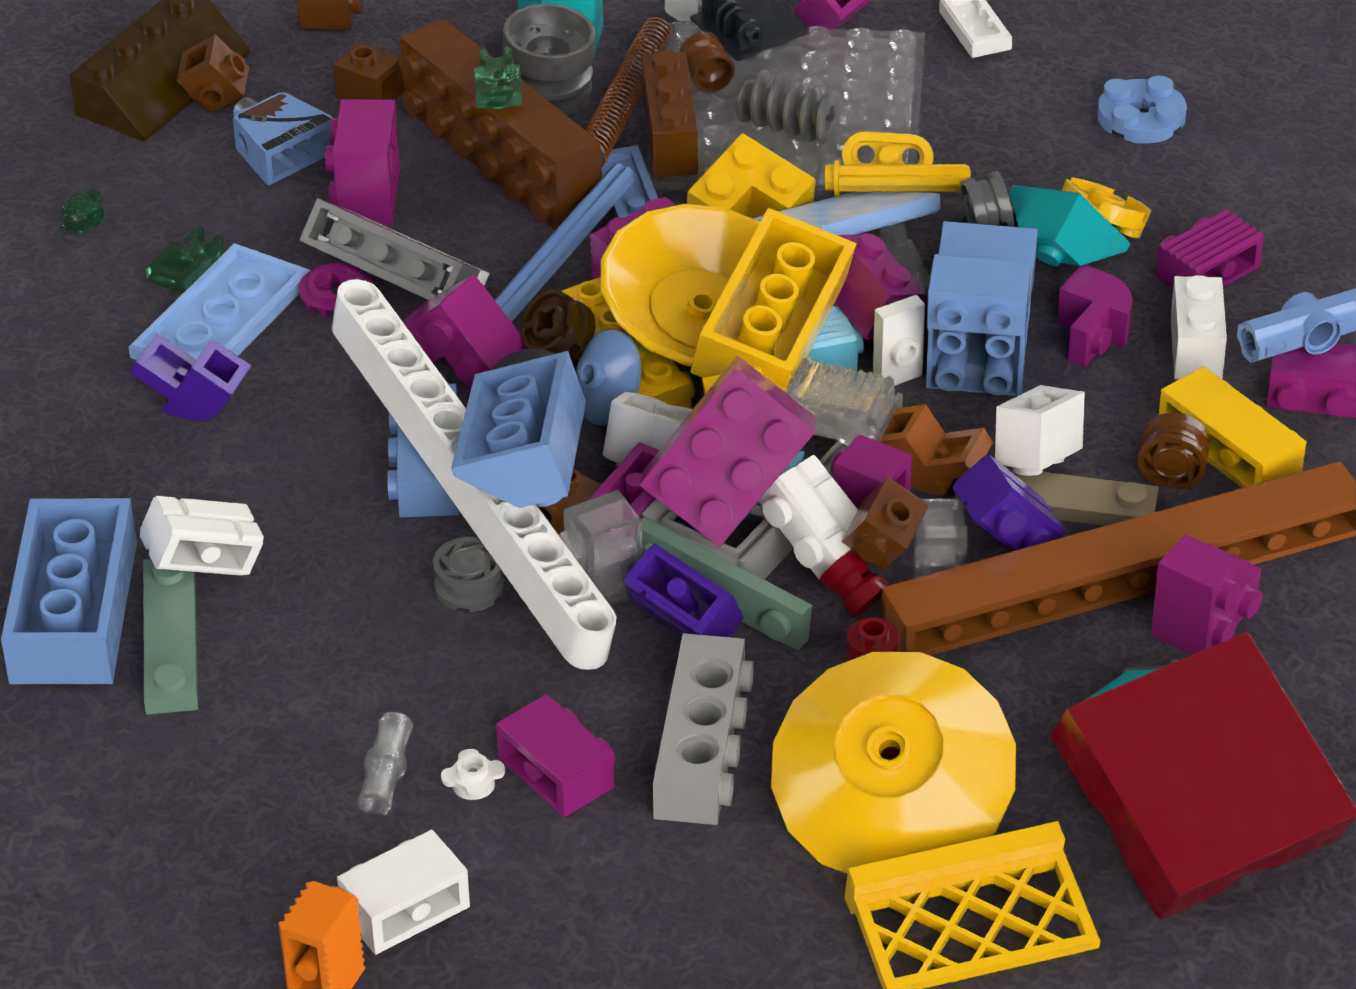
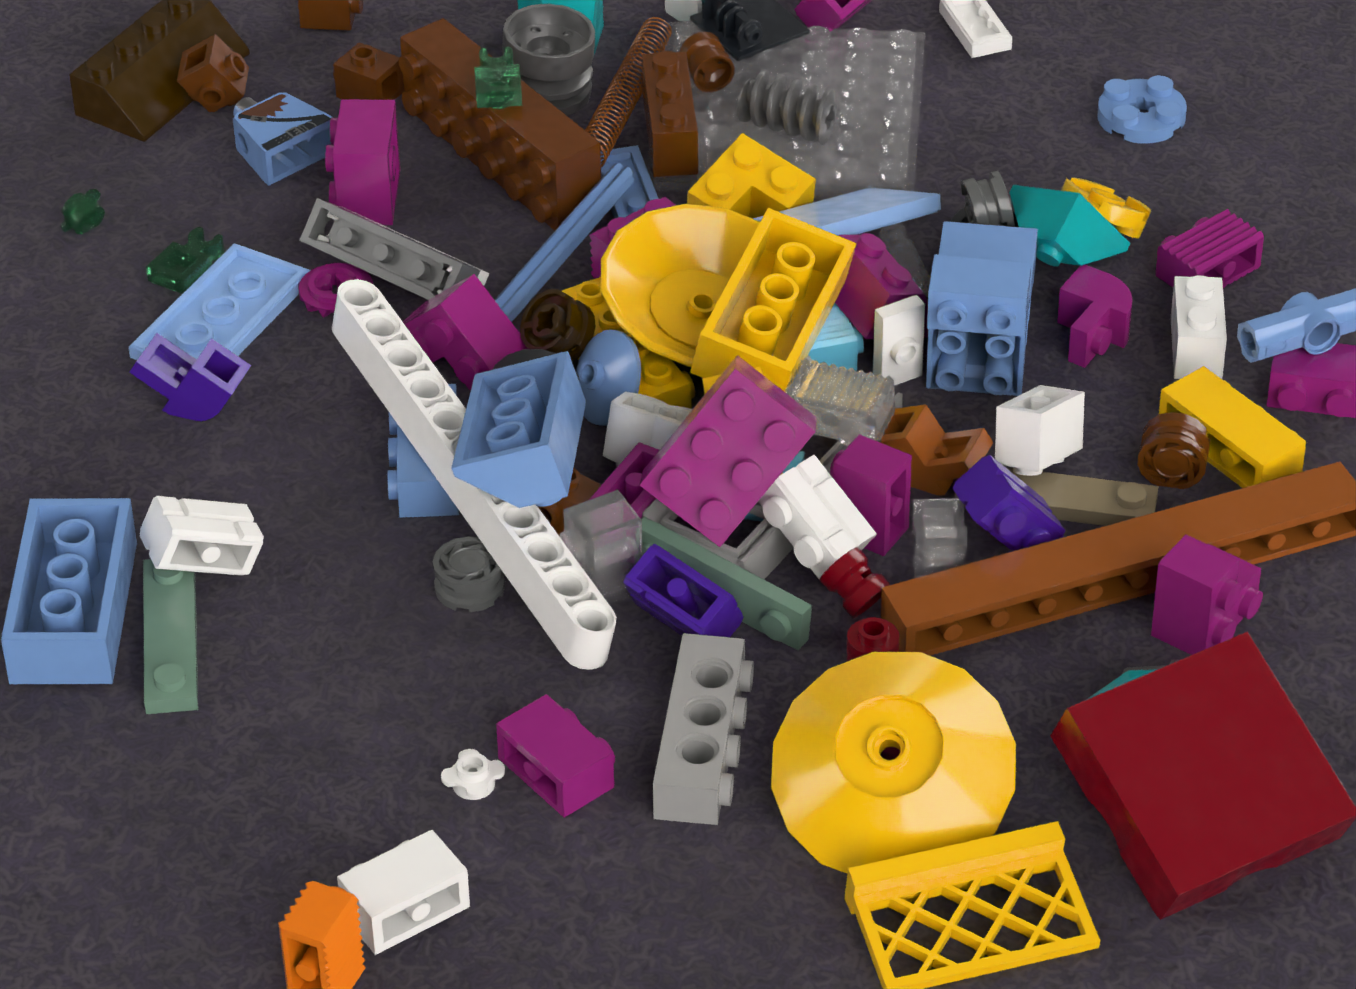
clear pin [357,712,413,815] -> none
yellow axle [825,160,971,196] -> none
yellow plate [842,132,934,165] -> none
reddish brown brick [842,476,929,570] -> none

